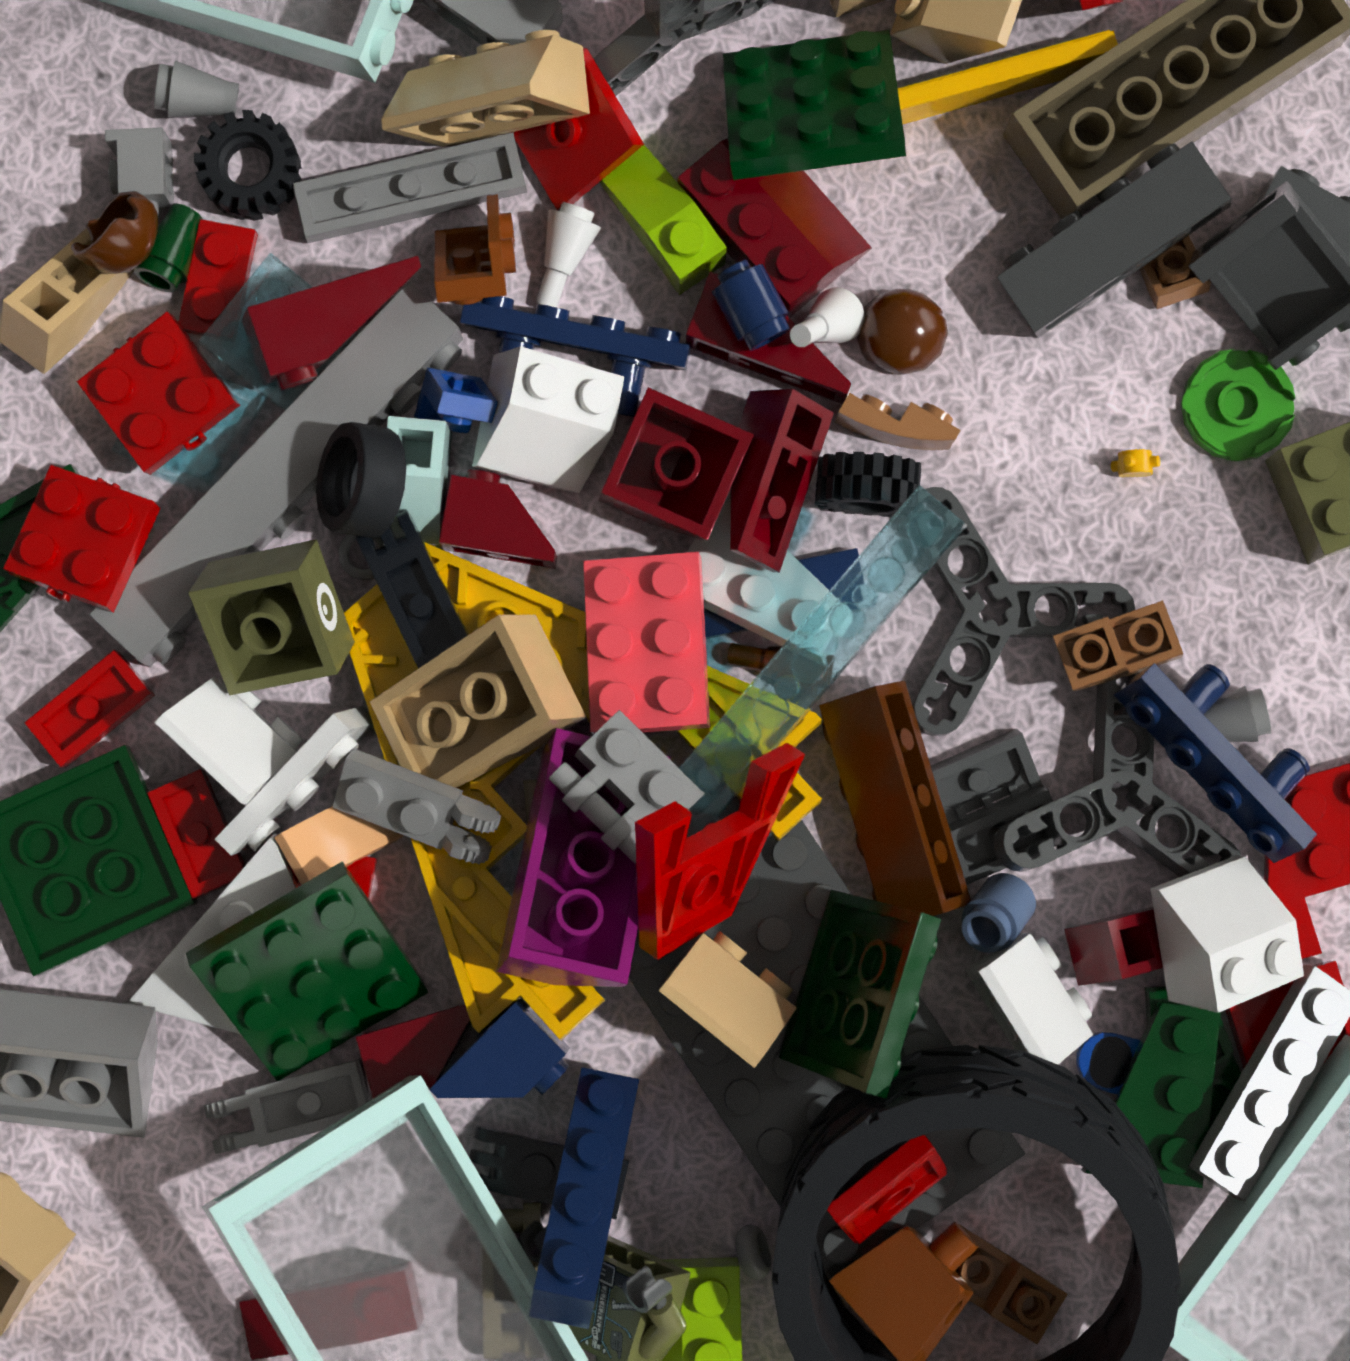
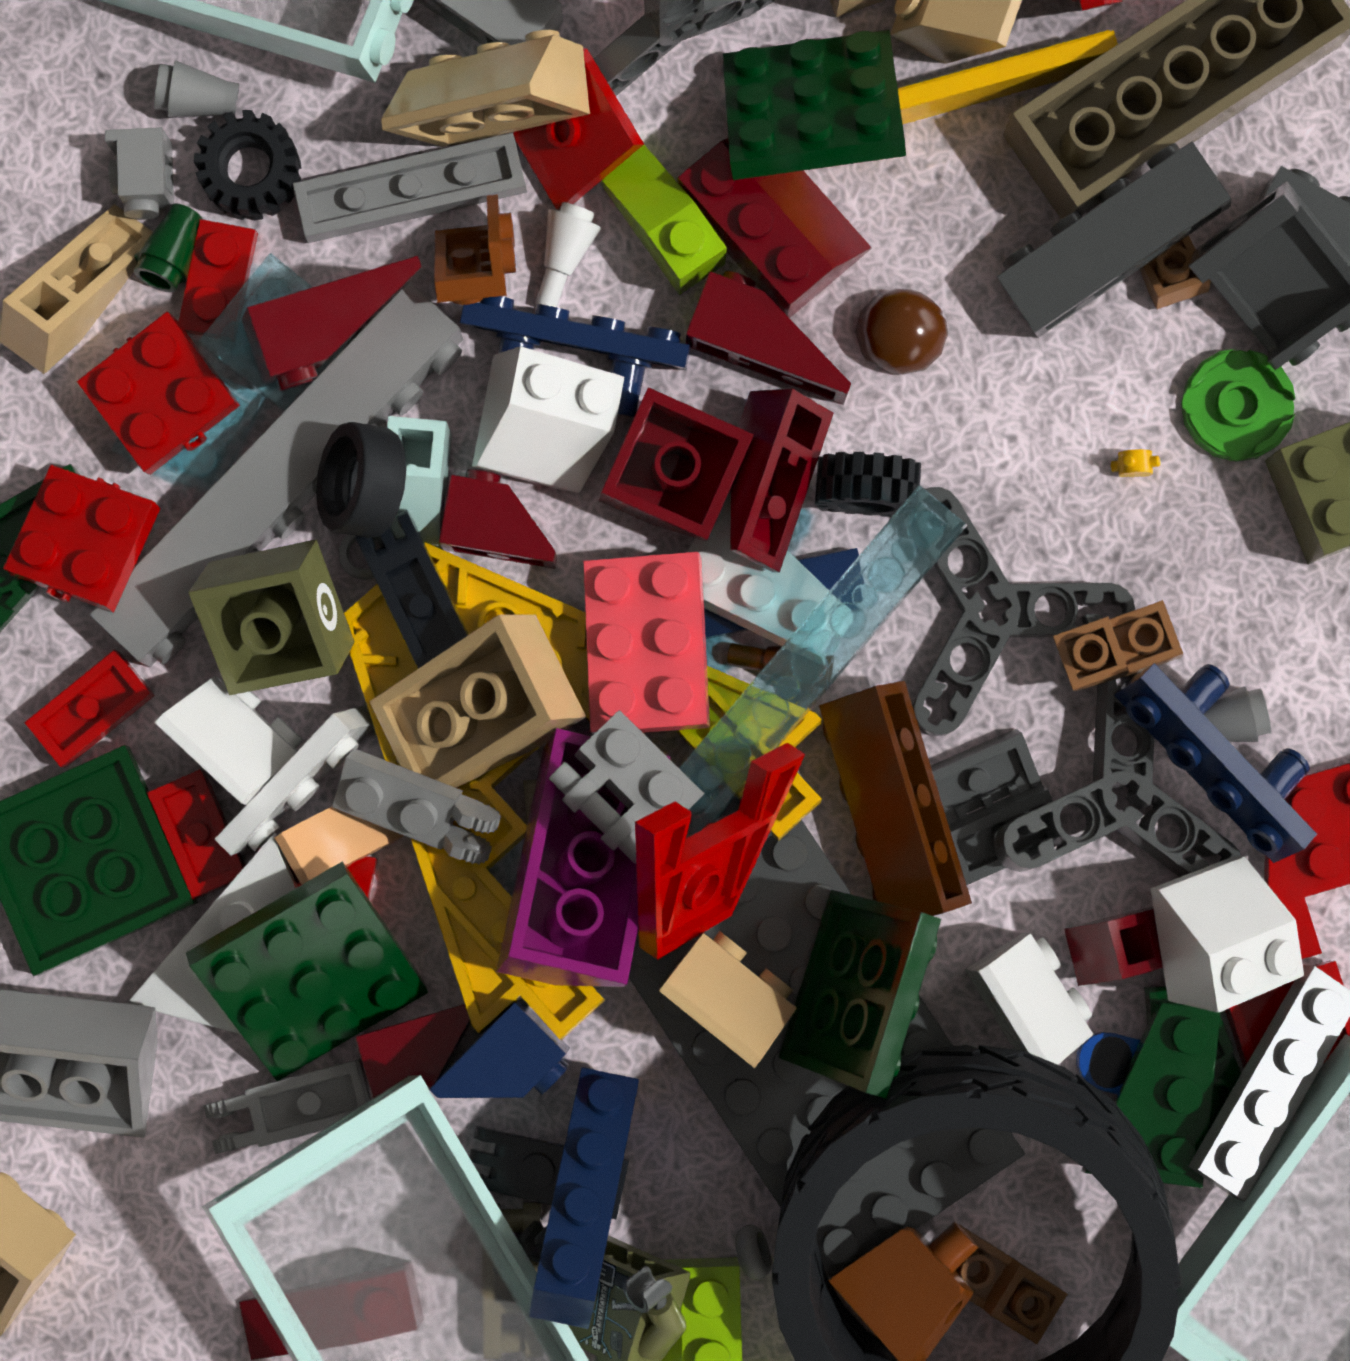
reddish brown hair [71,191,158,274] -> none
blue bracket [414,367,498,433] -> none
dark blue brick [712,260,790,351] -> none
white cone [790,287,865,347] -> none
red plate [827,1135,948,1244] -> none
medium nougat slope [835,393,961,450] -> none
sand blue brick [961,873,1036,953] -> none

